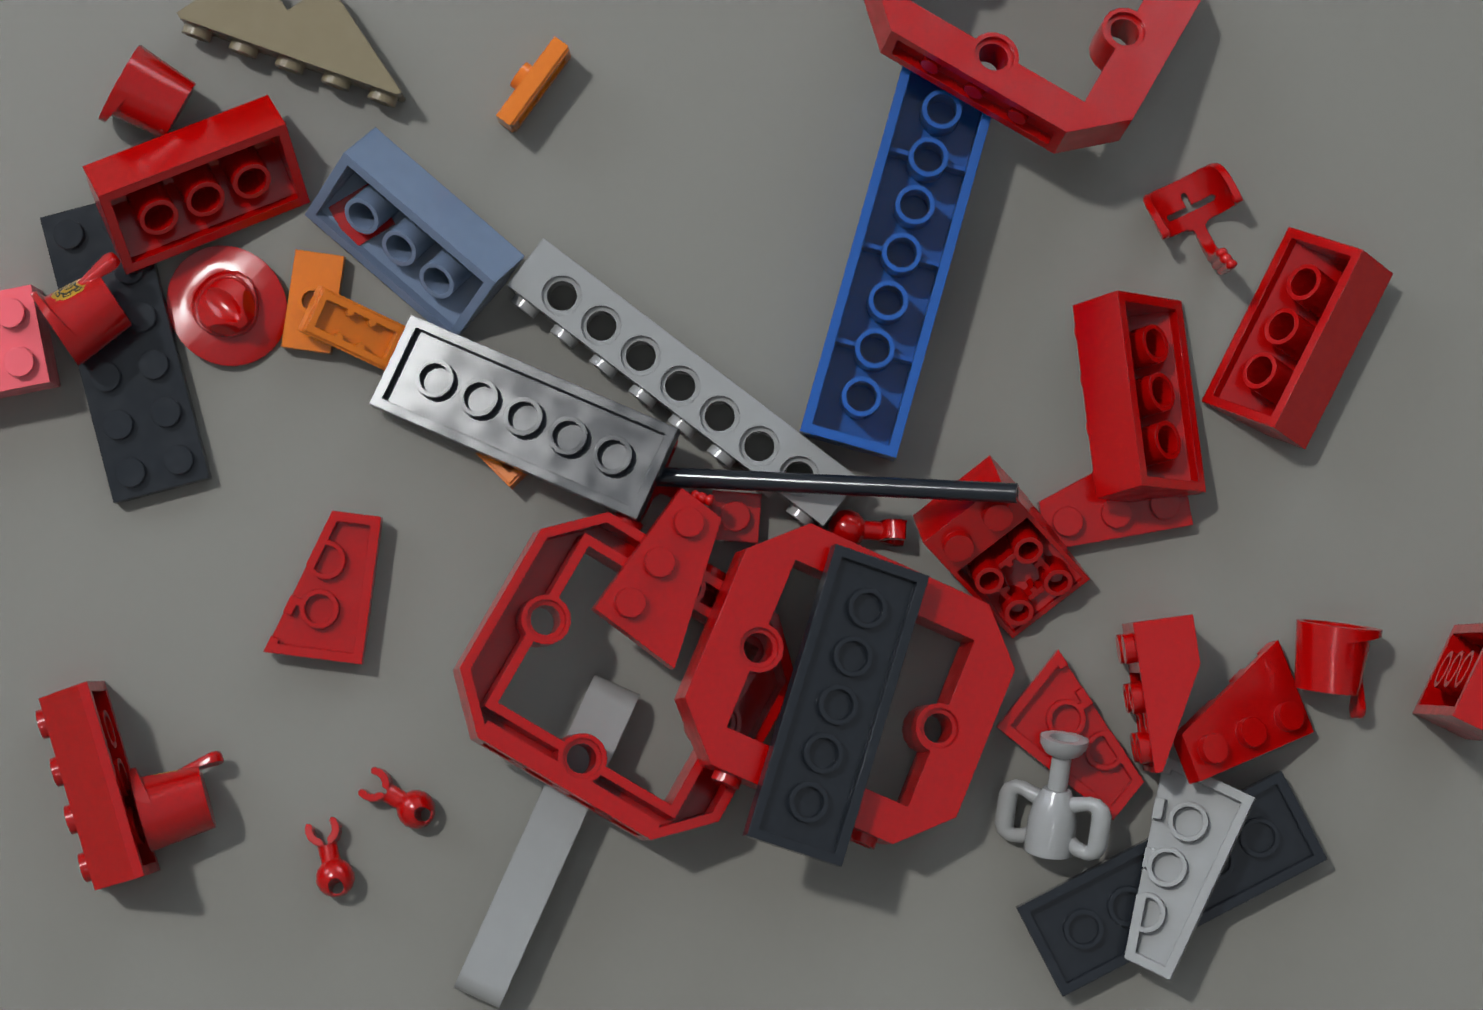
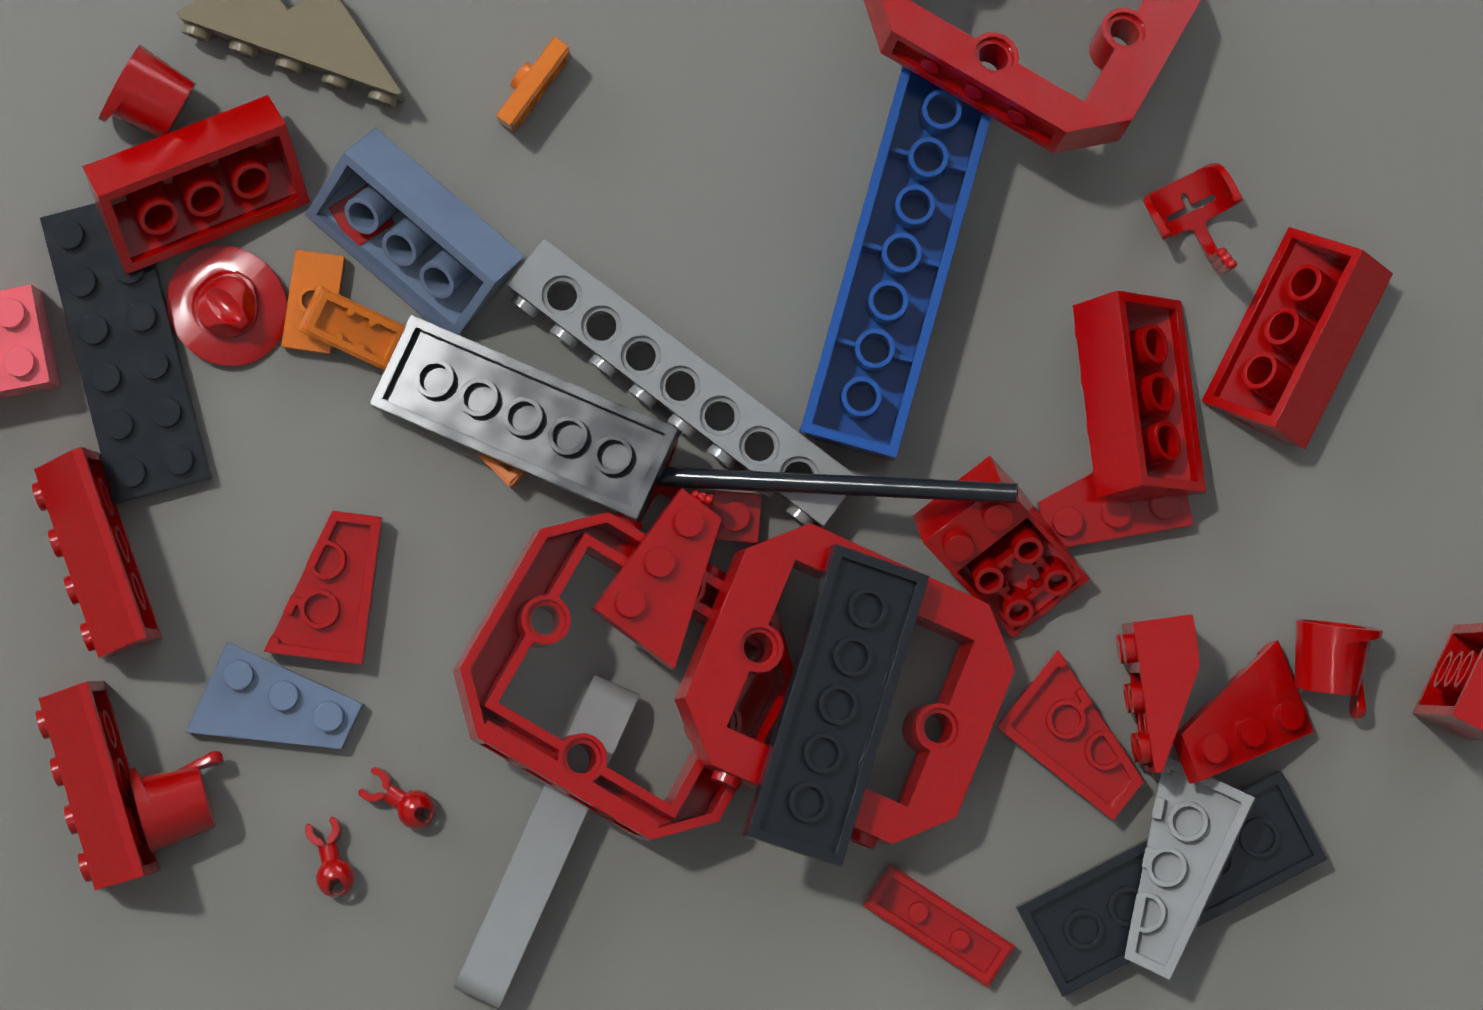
red hat [30,252,132,366] -> none
red arm [828,509,907,546] -> none
light grey piece [995,730,1112,861] -> none
none -> red slope [32,447,163,658]
none -> sand blue wing [186,642,364,749]
none -> red tile [863,863,1015,987]

